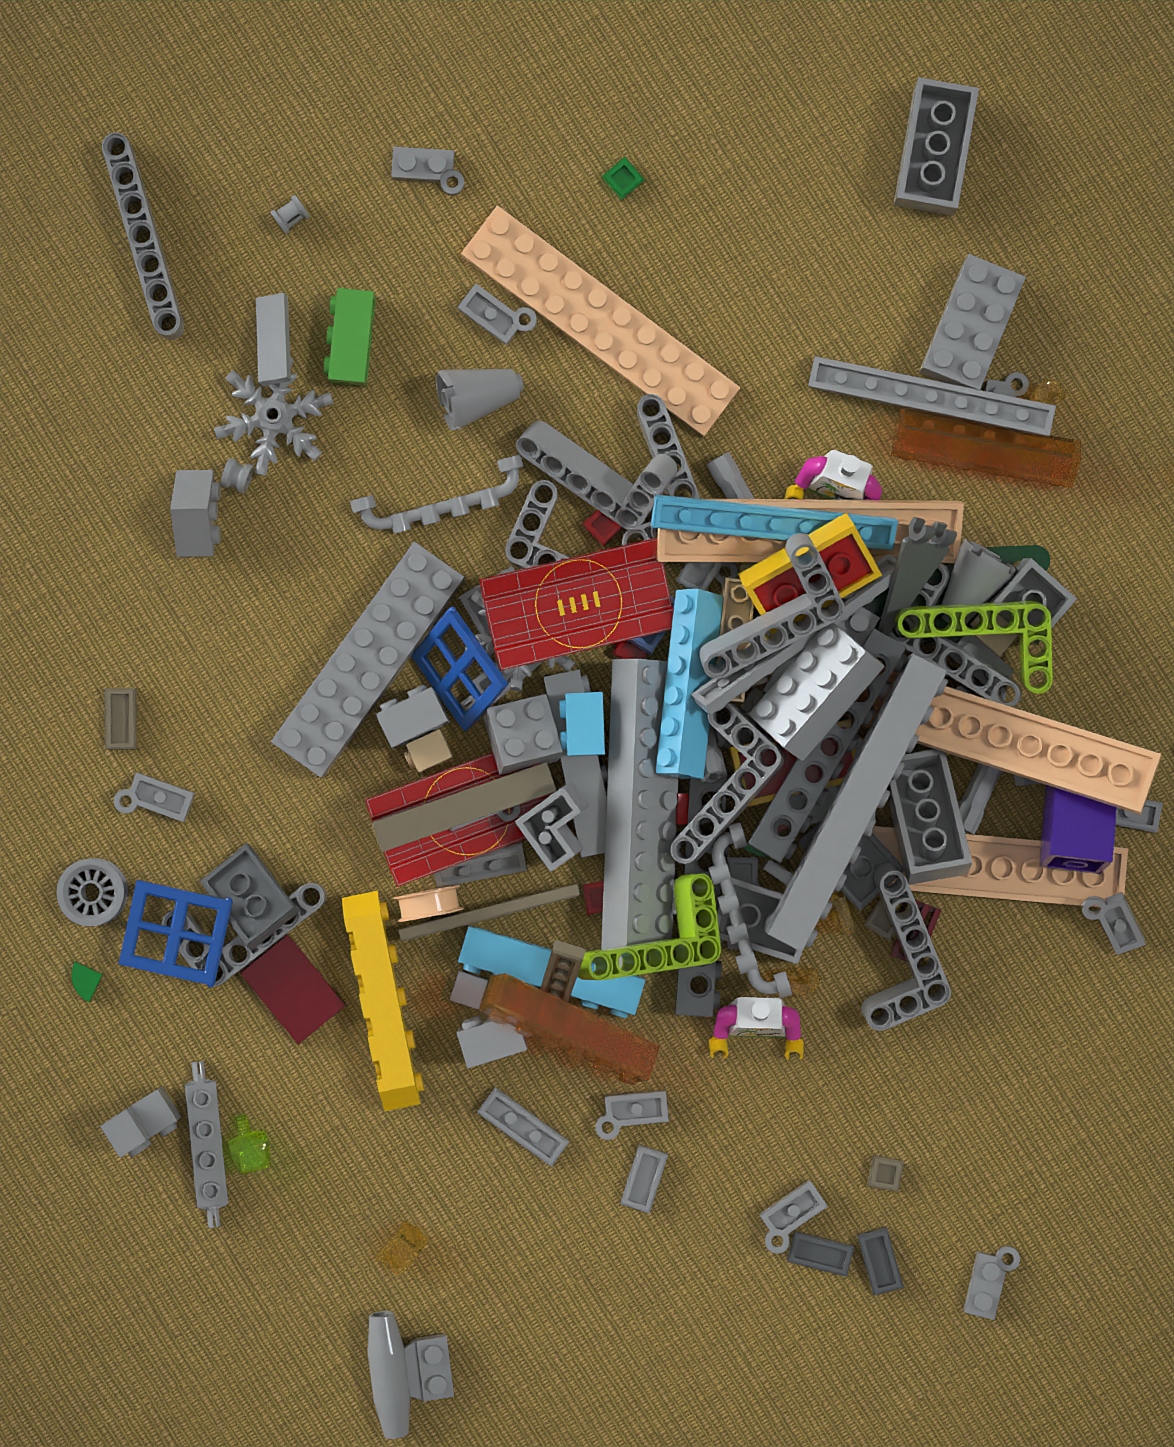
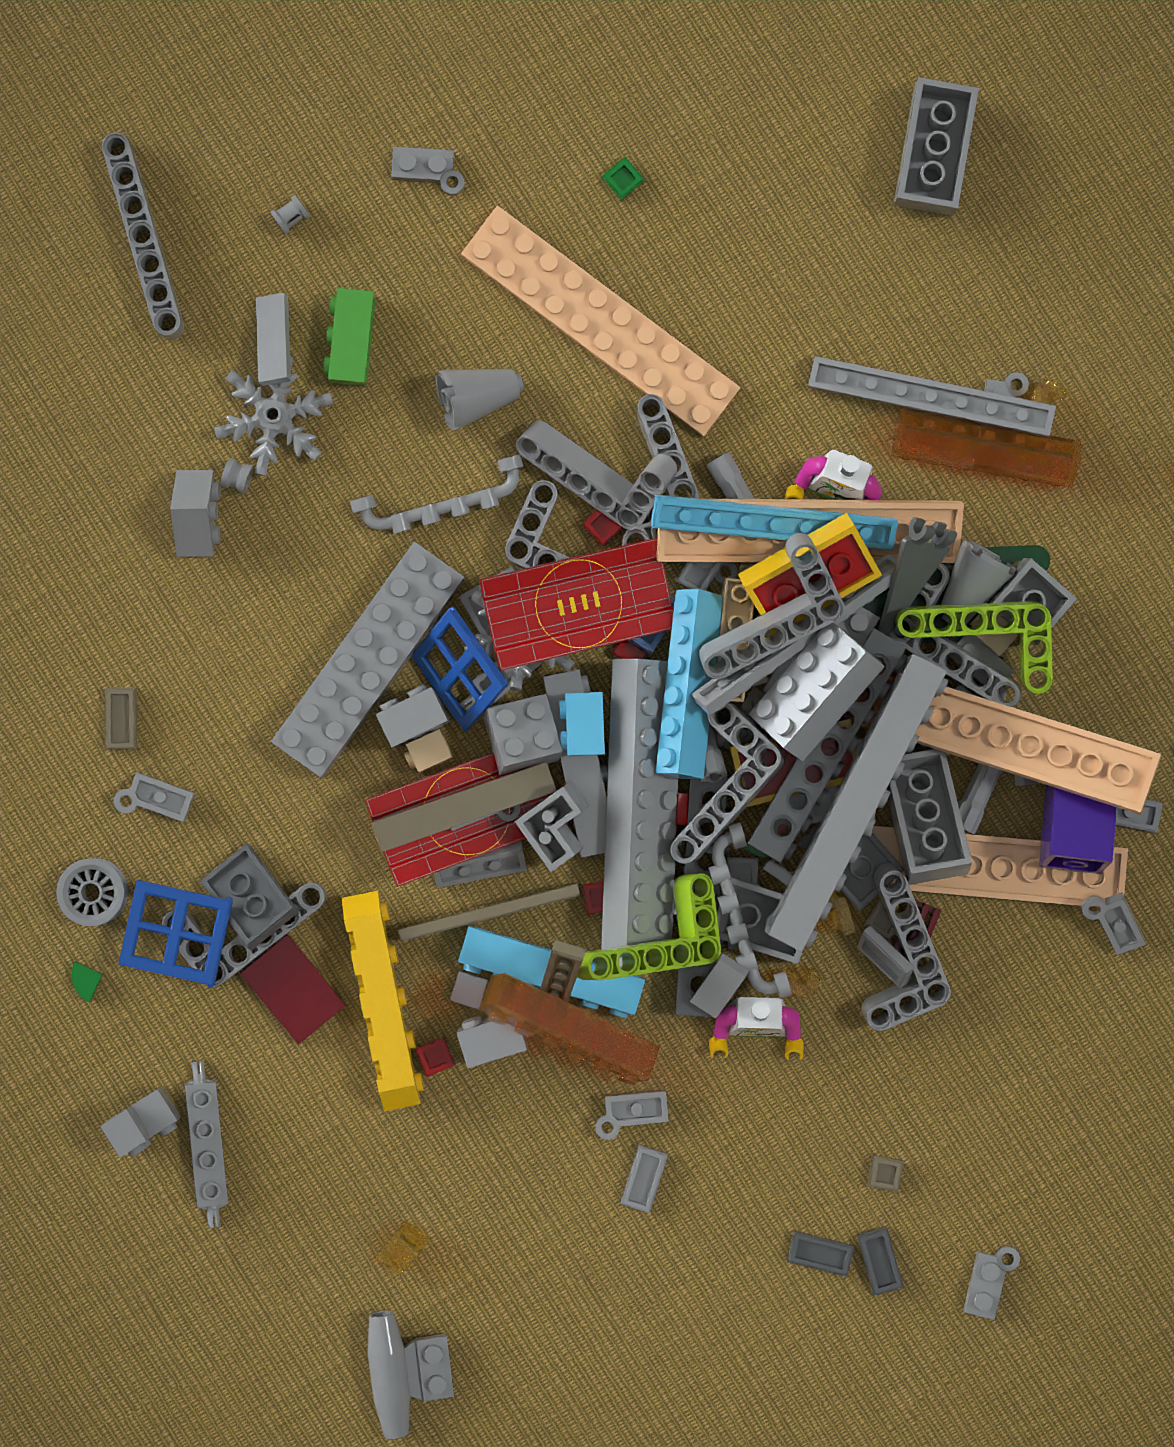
clear neon green piece [228,1114,271,1175] -> none
light nougat wheel [393,885,464,922] -> none
light grey hinge [457,283,537,346] -> none
light grey tile [477,1087,569,1167] -> none
light grey hinge [759,1179,828,1254] -> none
light grey brick [919,254,1026,390] -> none
none -> red tile [415,1037,455,1077]
none -> light grey tile [690,954,749,1018]
none -> light grey tile [857,925,914,988]

